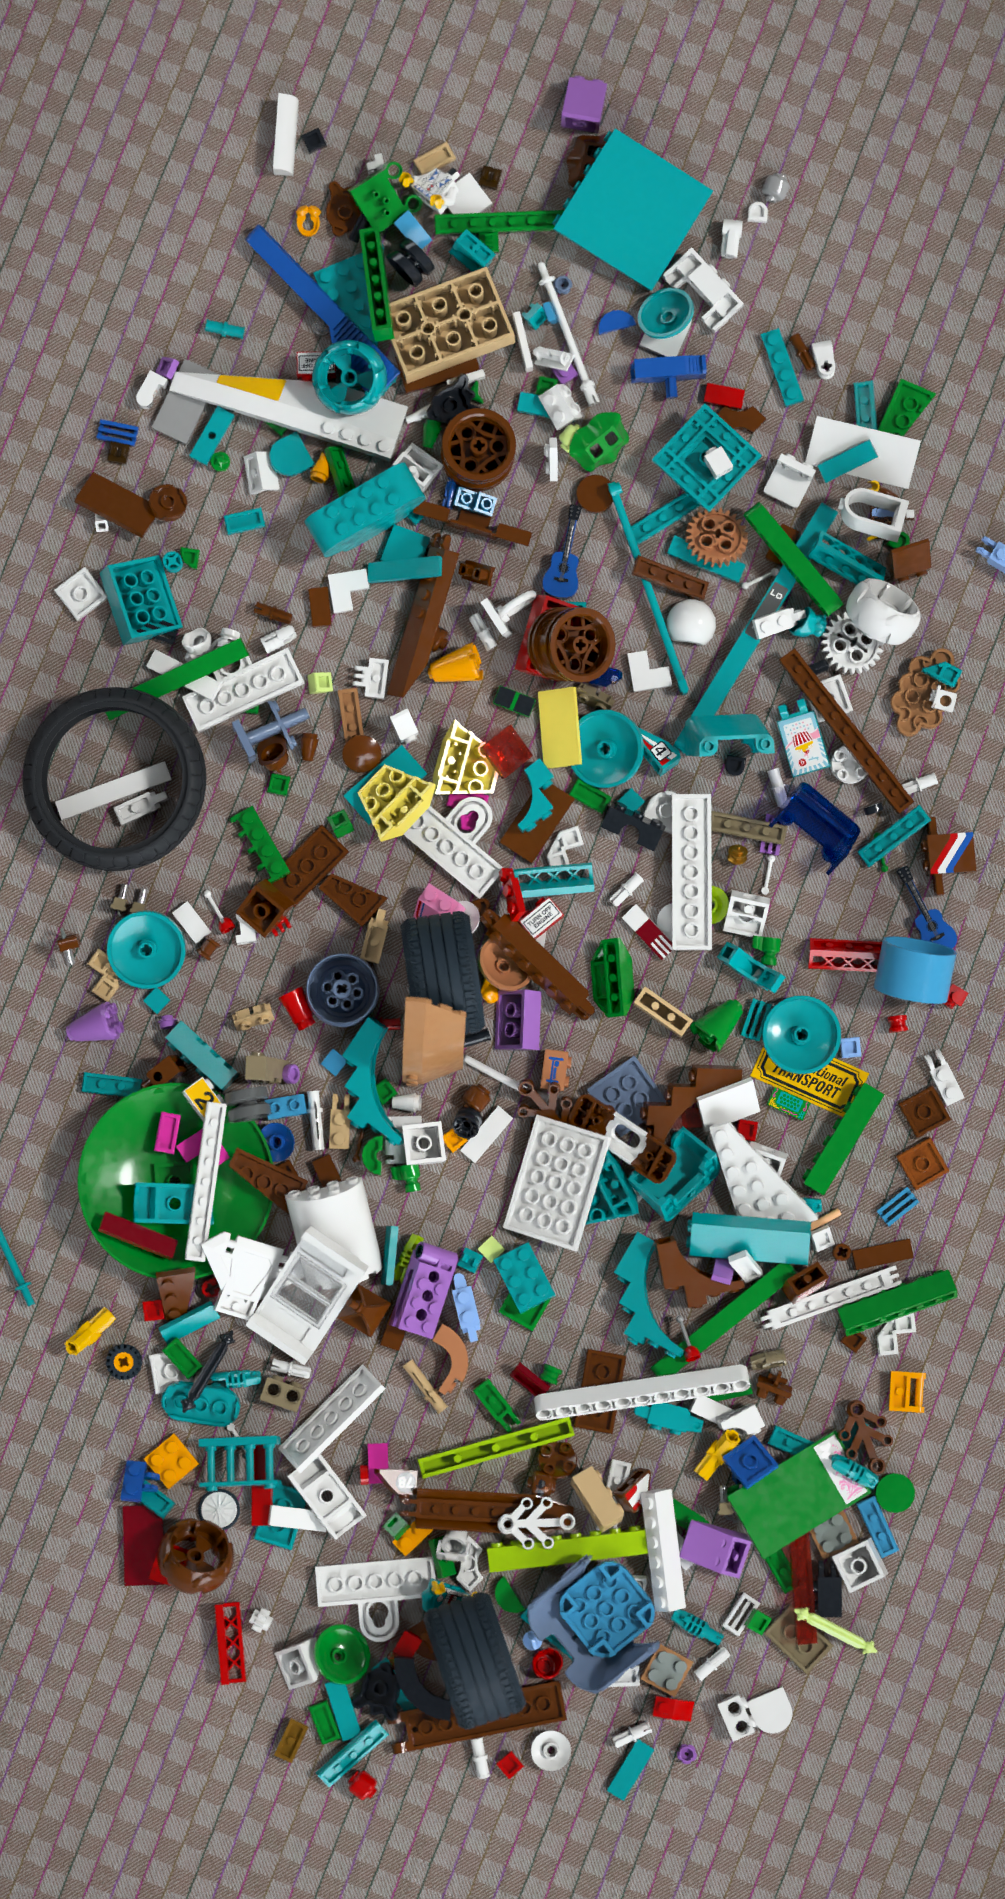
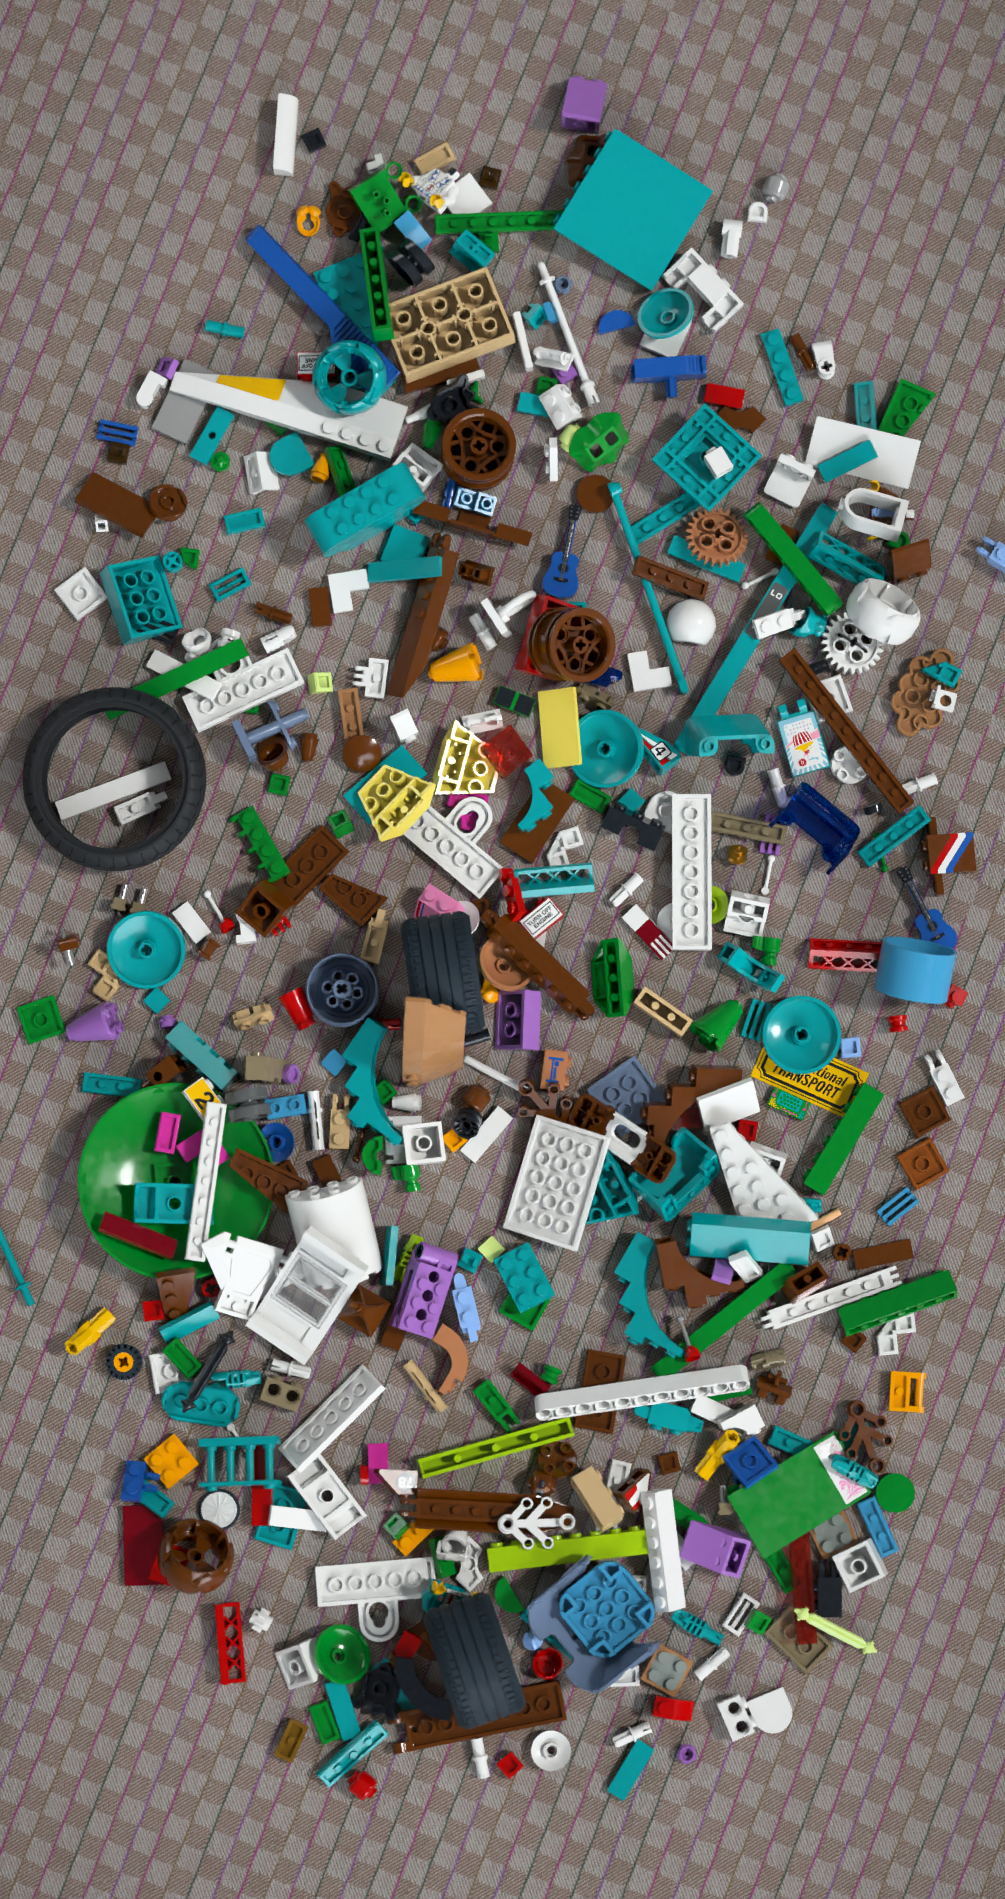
none -> green tile [16,995,66,1045]
none -> teal tile [209,567,252,603]
none -> white hinge [462,709,504,734]
none -> reddish brown tile [657,1451,681,1475]

